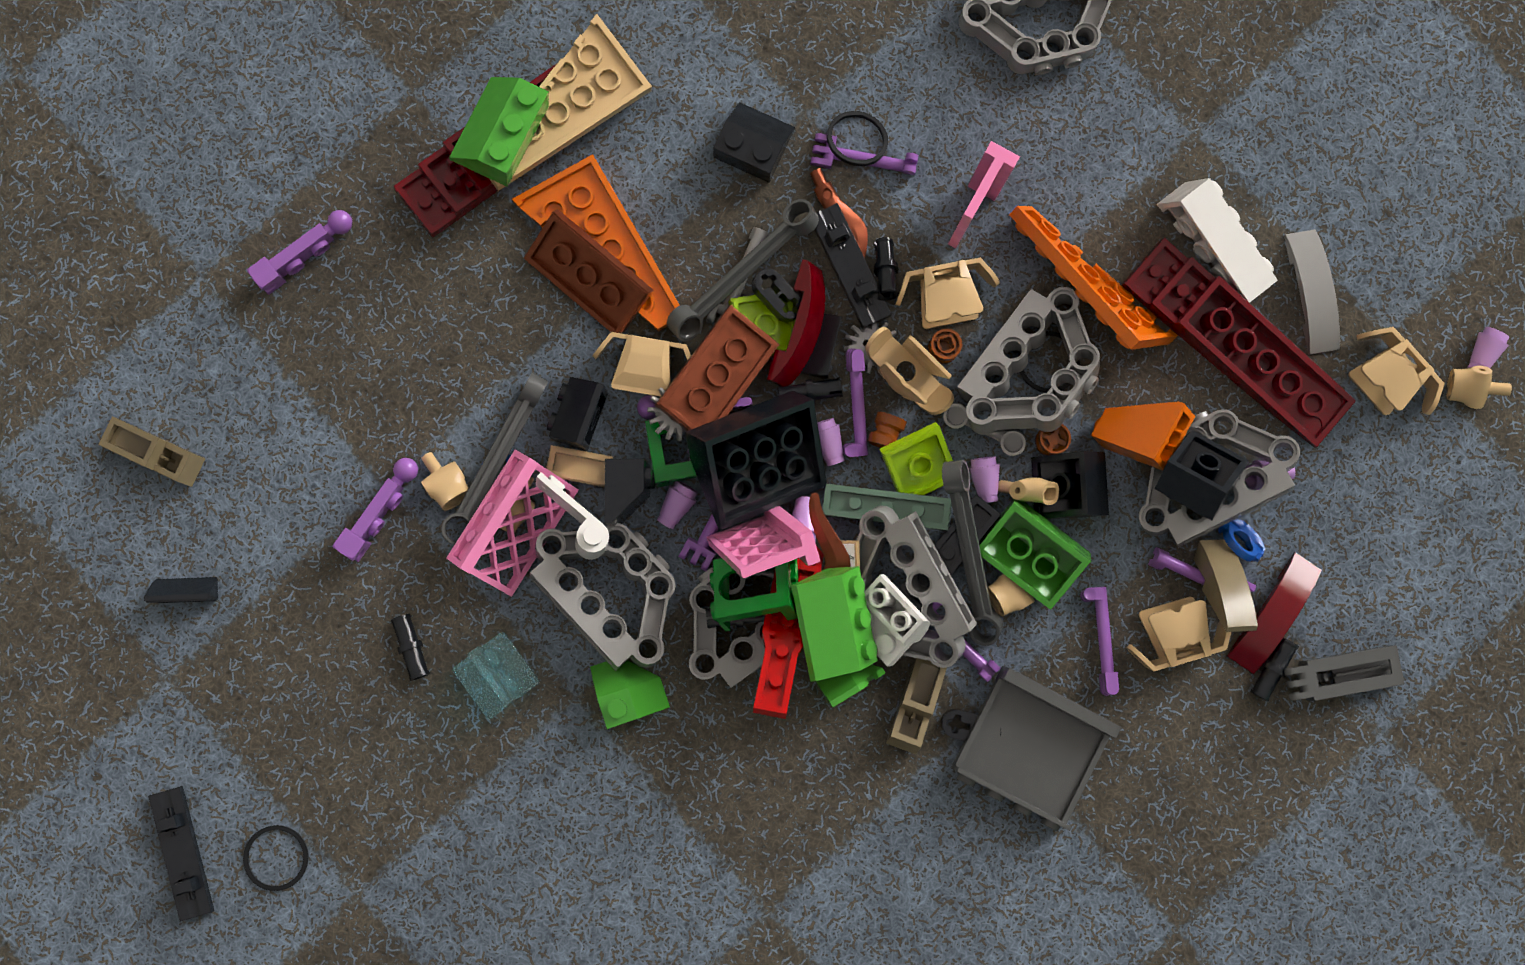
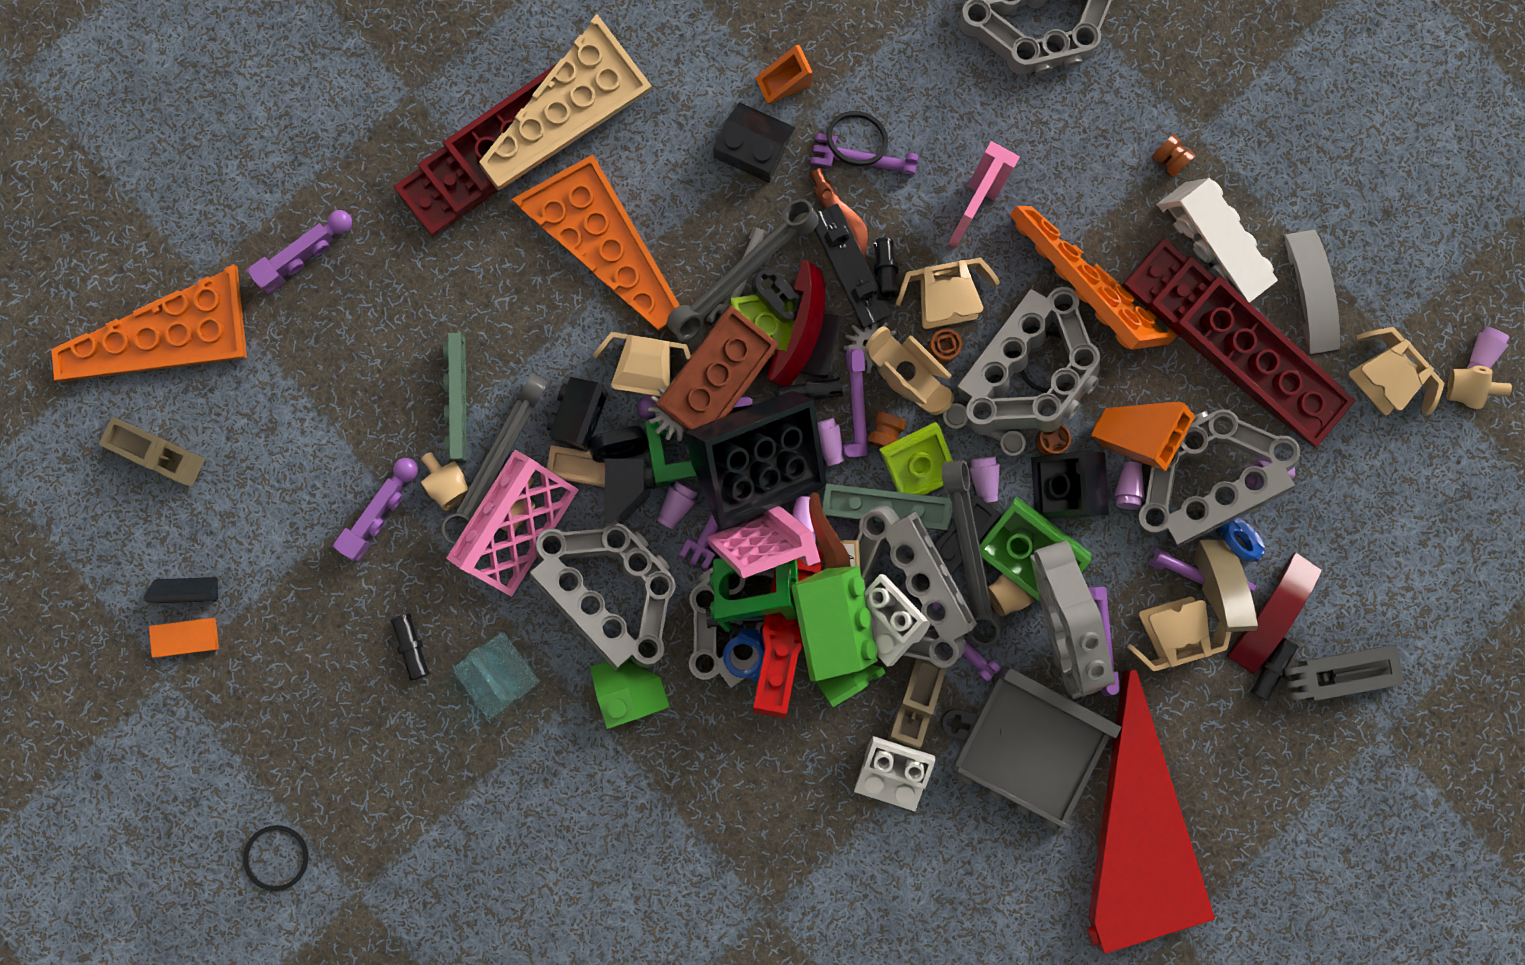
black hinge [148,786,215,921] -> none
bright green slope [449,77,549,187] -> none
copper tile [524,209,653,334] -> none
white door [536,472,609,560] -> none
tan piece [998,478,1059,505] -> none
black slope [1155,430,1249,521] -> none
none -> orange wing [51,264,247,382]
none -> orange tile [149,618,219,658]
none -> sand green plate [443,333,467,462]
none -> black beam [587,426,649,463]
none -> blue piece [723,628,765,682]
none -> orange slope [755,45,812,105]
none -> white brick [854,736,935,811]
none -> light grey brick [1030,540,1115,700]
none -> red slope [1086,669,1215,954]
none -> lavender cone [1114,462,1145,510]
none -> dark orange wheel [1151,134,1196,178]

